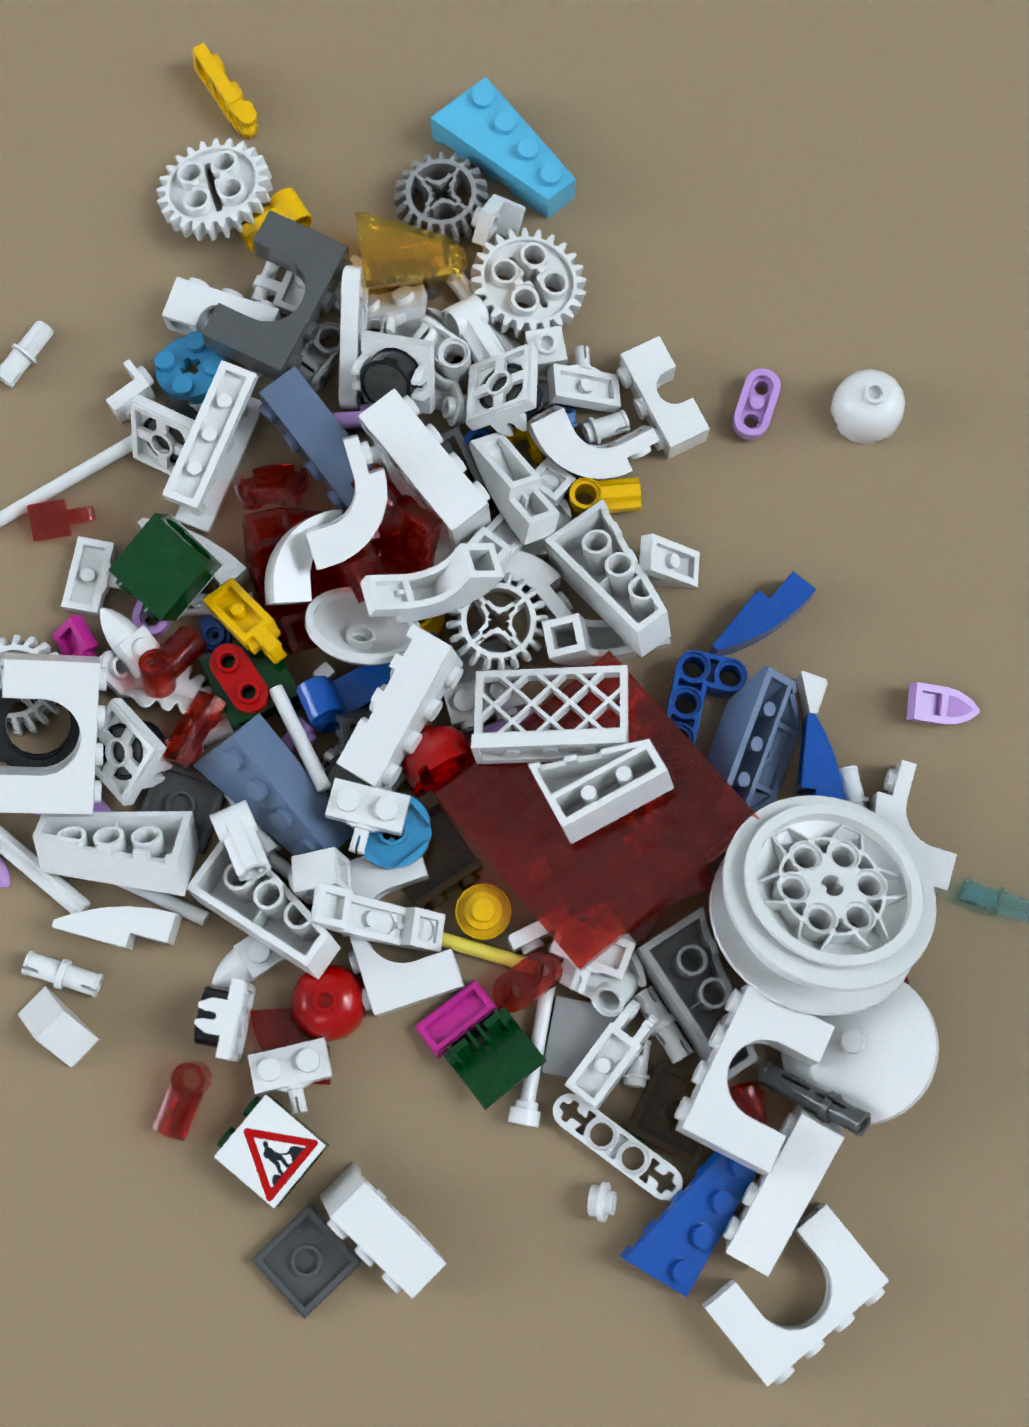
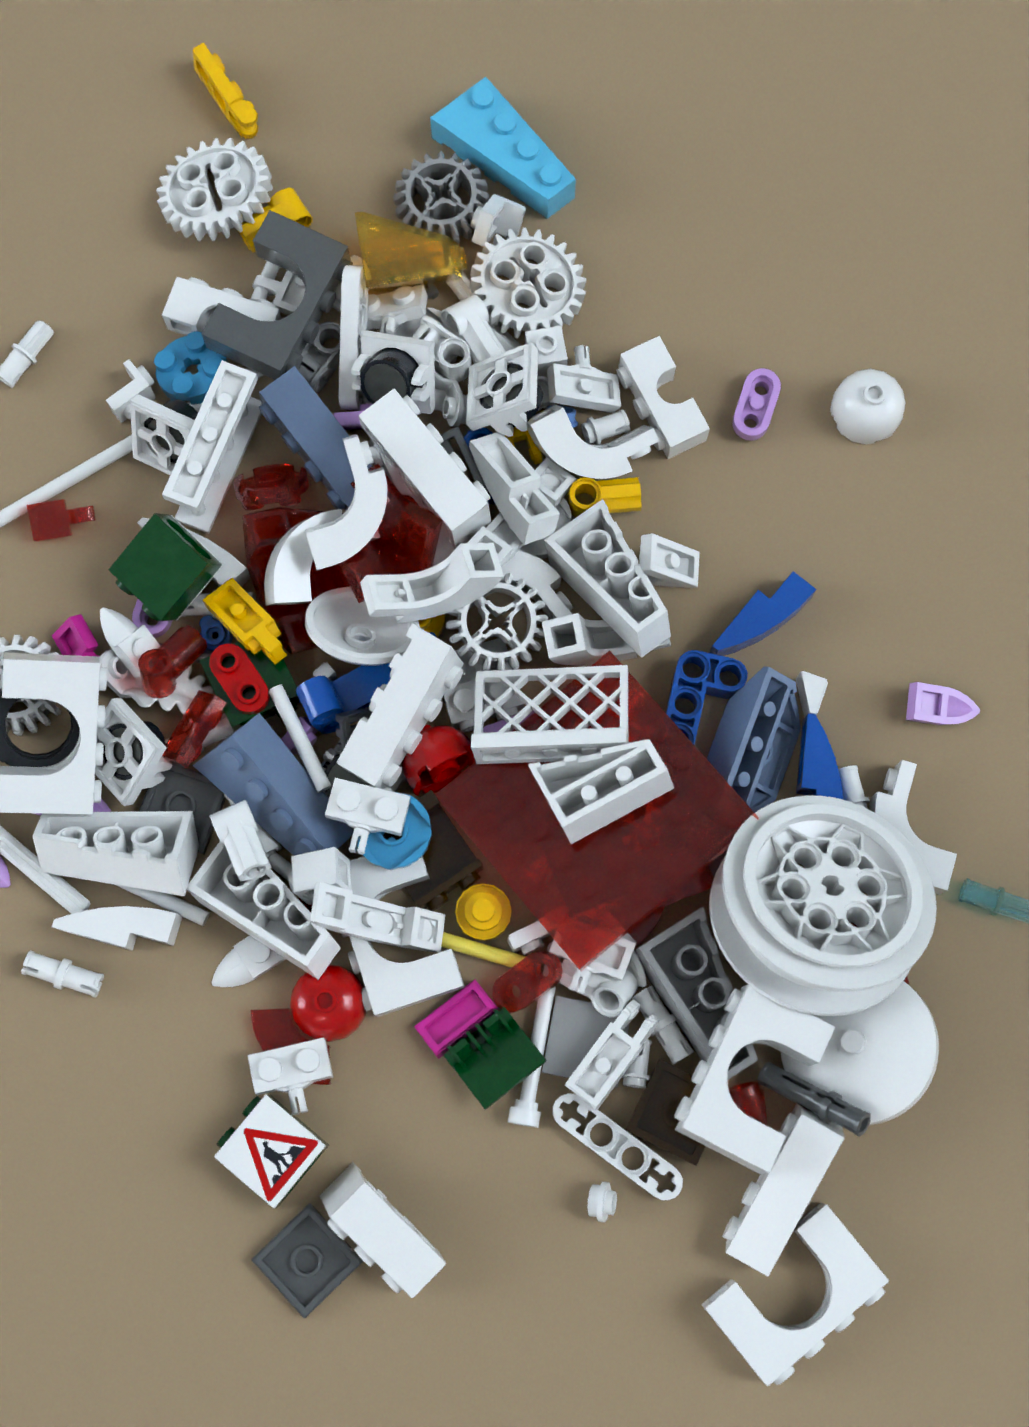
white slope [17,986,100,1068] -> none
white plate [61,536,120,617] -> none
clear red piece [152,1061,212,1141] -> none
white piece [194,978,256,1062] -> none
blue wing [619,1151,757,1297] -> none

